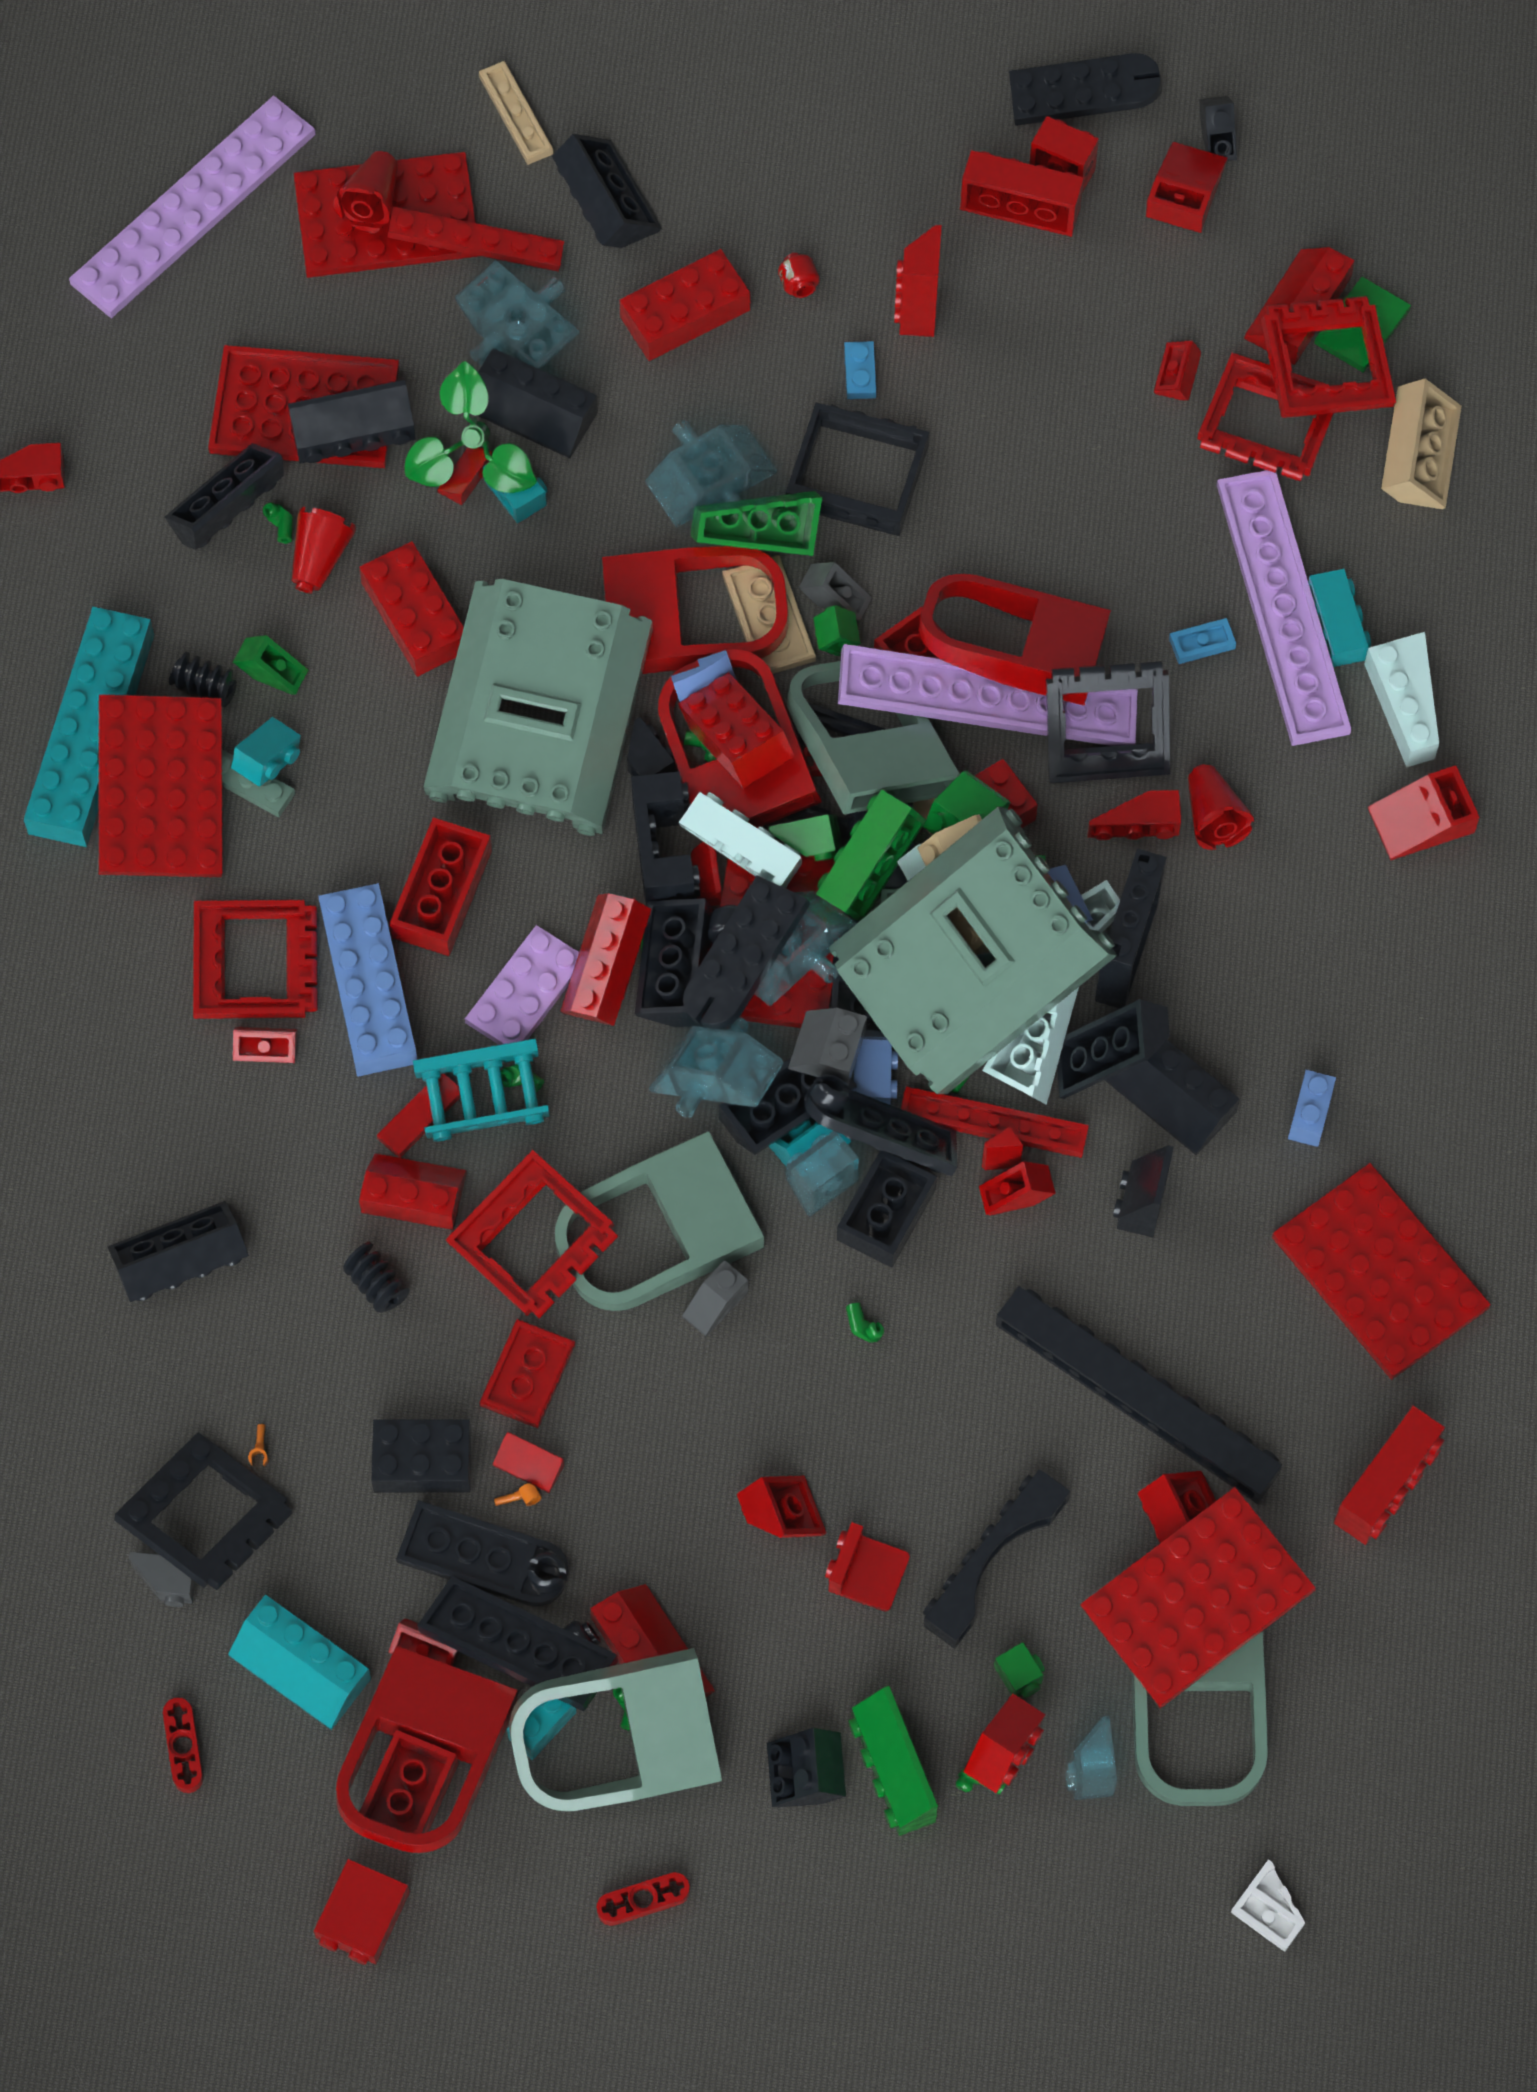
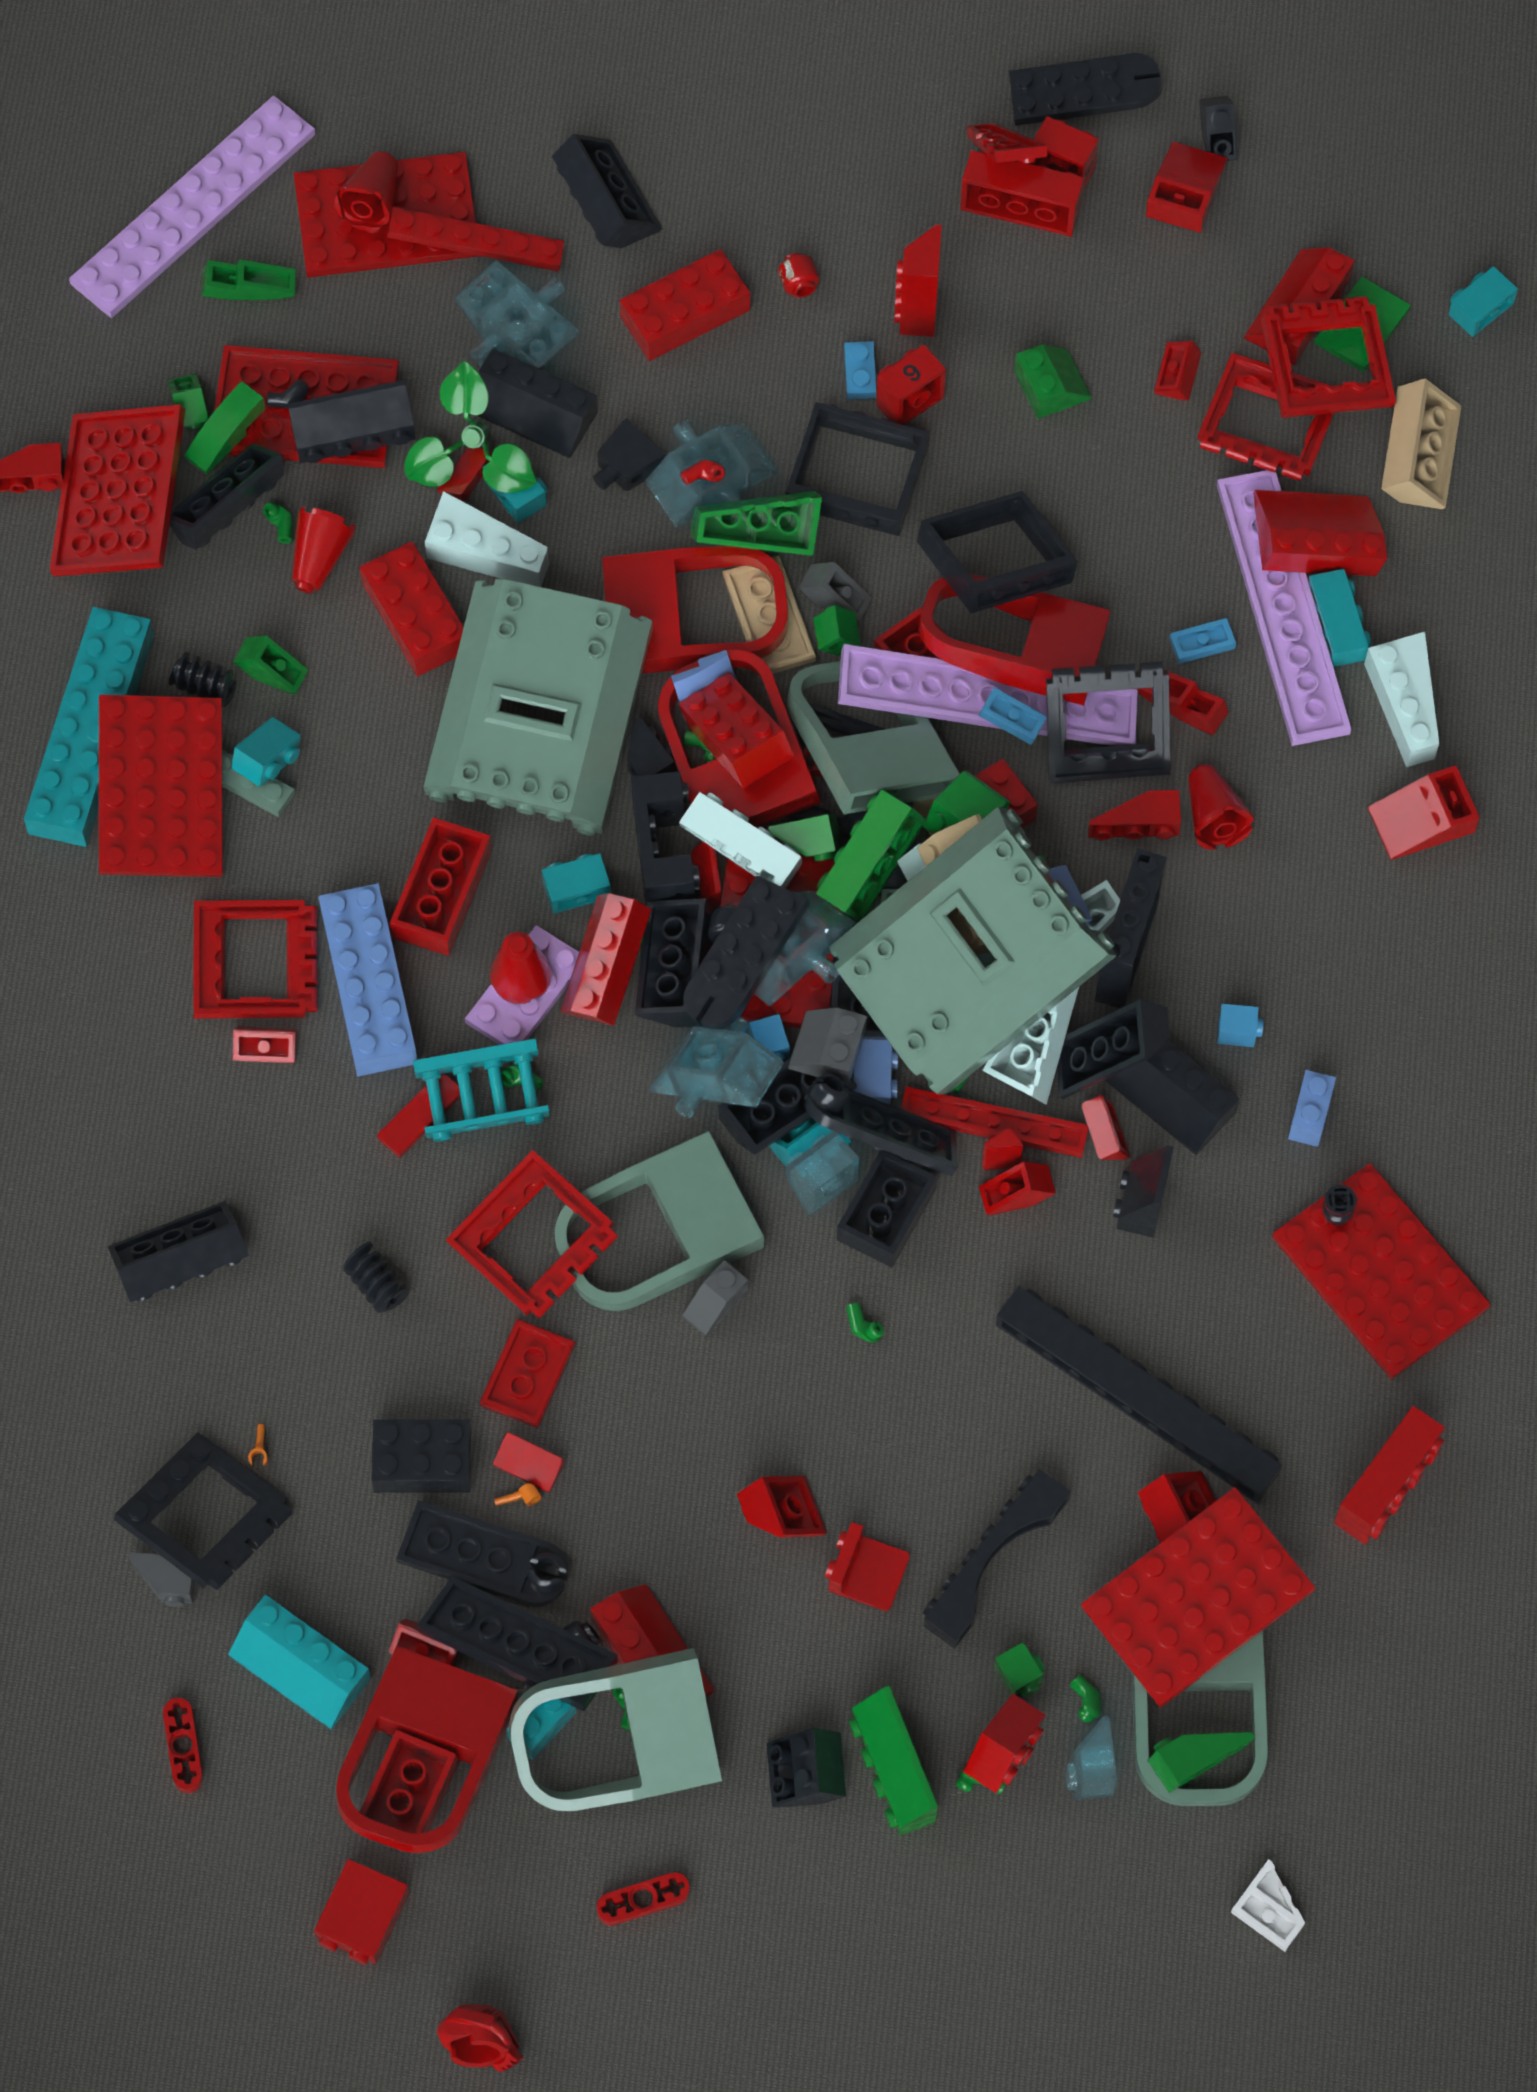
red slope [359,1153,467,1230] -> none
tan tile [479,61,554,165] -> none
none -> red plate [49,404,185,577]
none -> green slope [167,373,208,429]
none -> green slope [184,381,265,475]
none -> green slope [201,259,296,300]
none -> black arm [267,380,309,409]
none -> light aqua wedge [425,491,549,587]
none -> red helmet [437,2004,523,2072]
none -> red cone [490,932,552,1004]
none -> teal brick [541,853,611,914]
none -> black torso [593,418,666,491]
none -> red arm [680,459,726,486]
none -> dark azure brick [749,1014,790,1067]
none -> red brick [876,345,946,425]
none -> black window [917,491,1078,613]
none -> red wing [967,123,1047,163]
none -> dark azure plate [978,687,1047,745]
none -> green slope [1014,344,1091,419]
none -> green arm [1069,1674,1101,1723]
none -> slope [1081,1095,1130,1160]
none -> red slope [1136,669,1229,735]
none -> green slope [1147,1732,1256,1793]
none -> dark azure brick [1217,1004,1263,1047]
none -> red slope [1253,490,1387,576]
none -> black wheel [1322,1185,1357,1225]
none -> teal brick [1448,266,1518,337]

